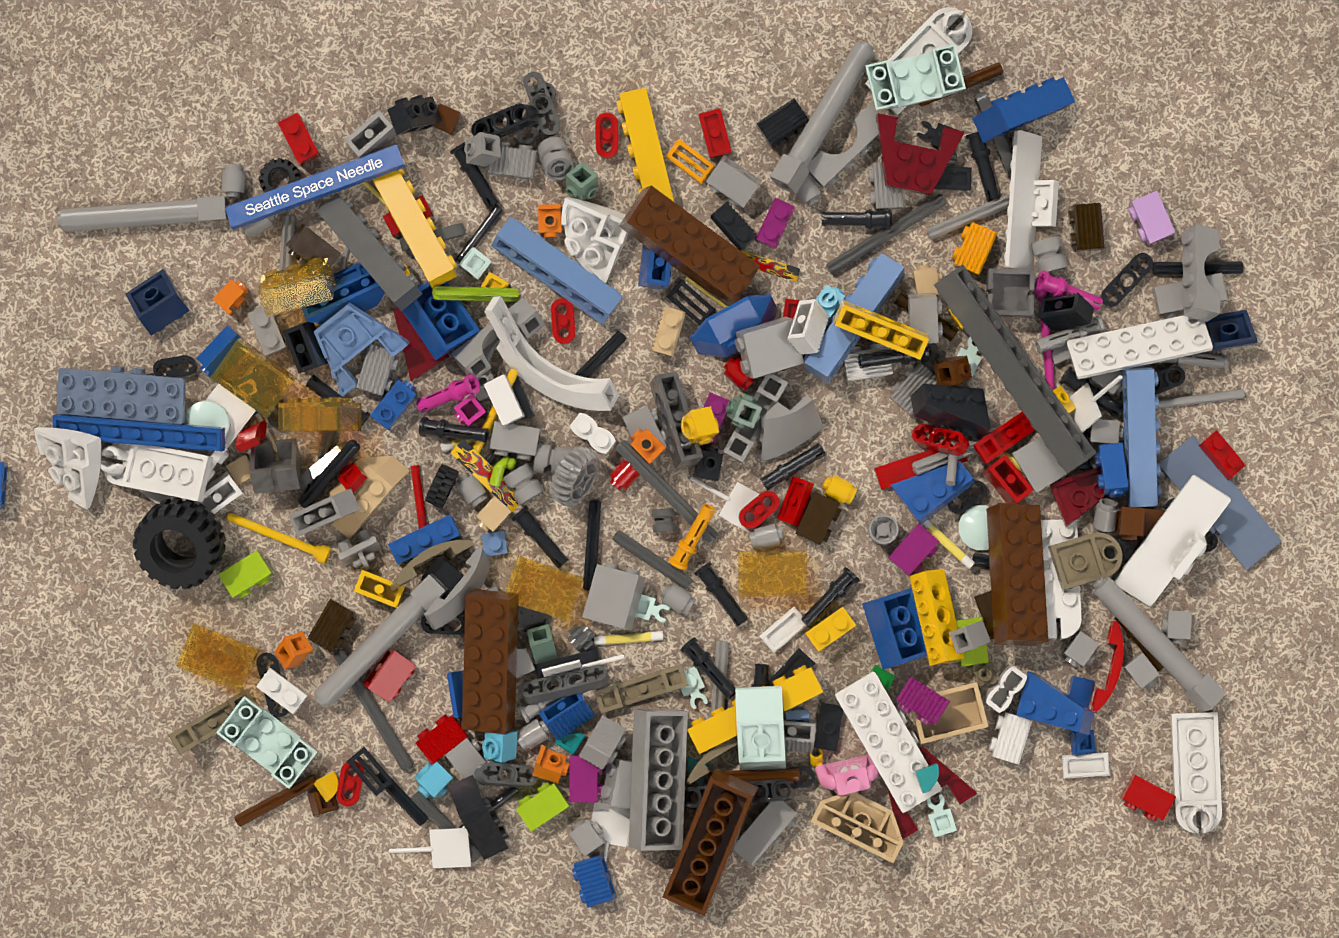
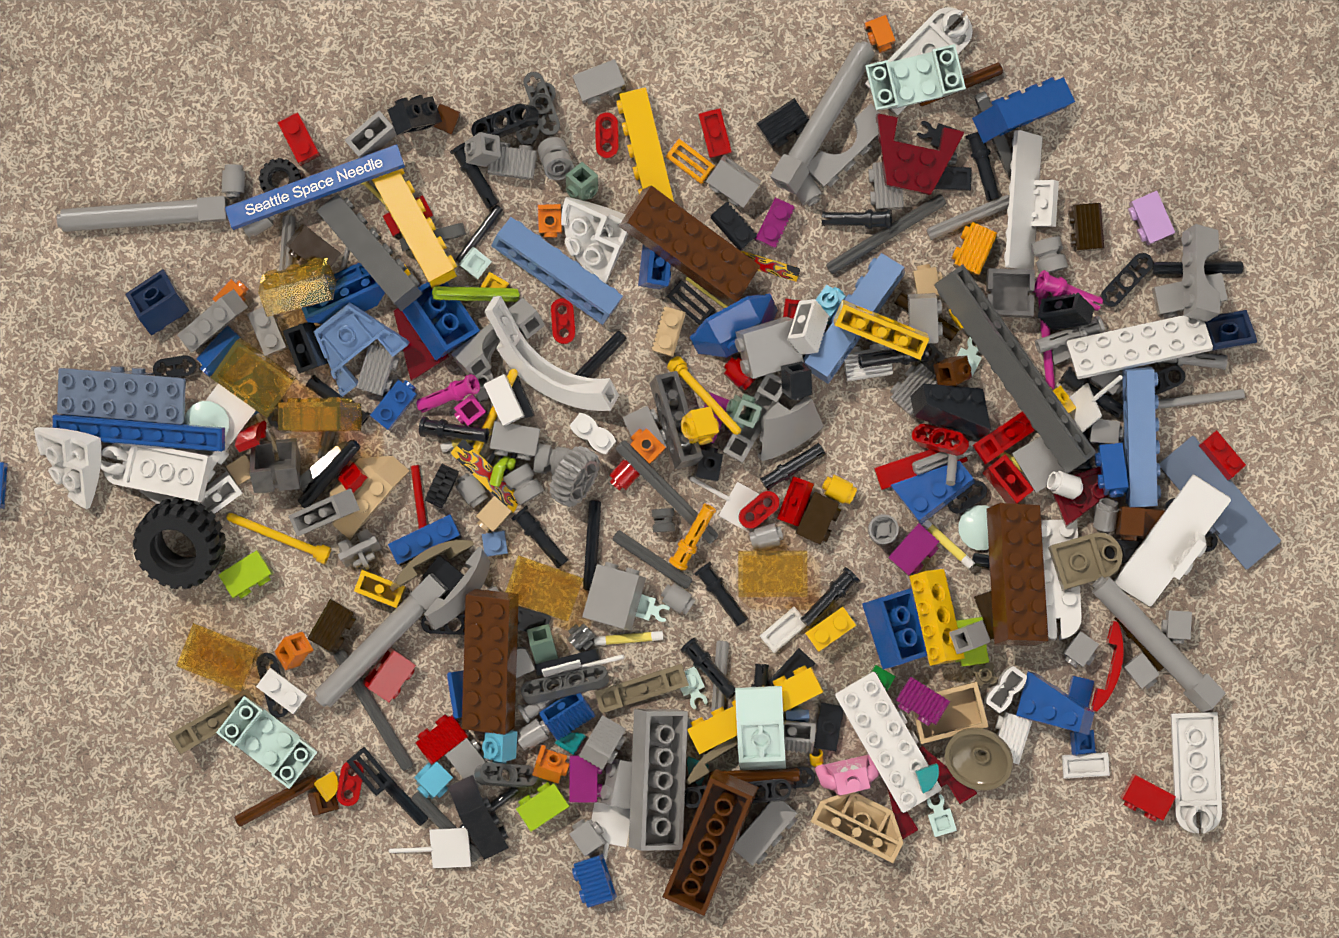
none -> light grey brick [177,289,248,353]
none -> light grey brick [573,59,625,105]
none -> yellow piece [667,356,741,435]
none -> black brick [781,361,812,400]
none -> orange brick [864,15,896,53]
none -> dark tan dish [945,728,1013,790]
none -> white brick [1047,471,1083,499]

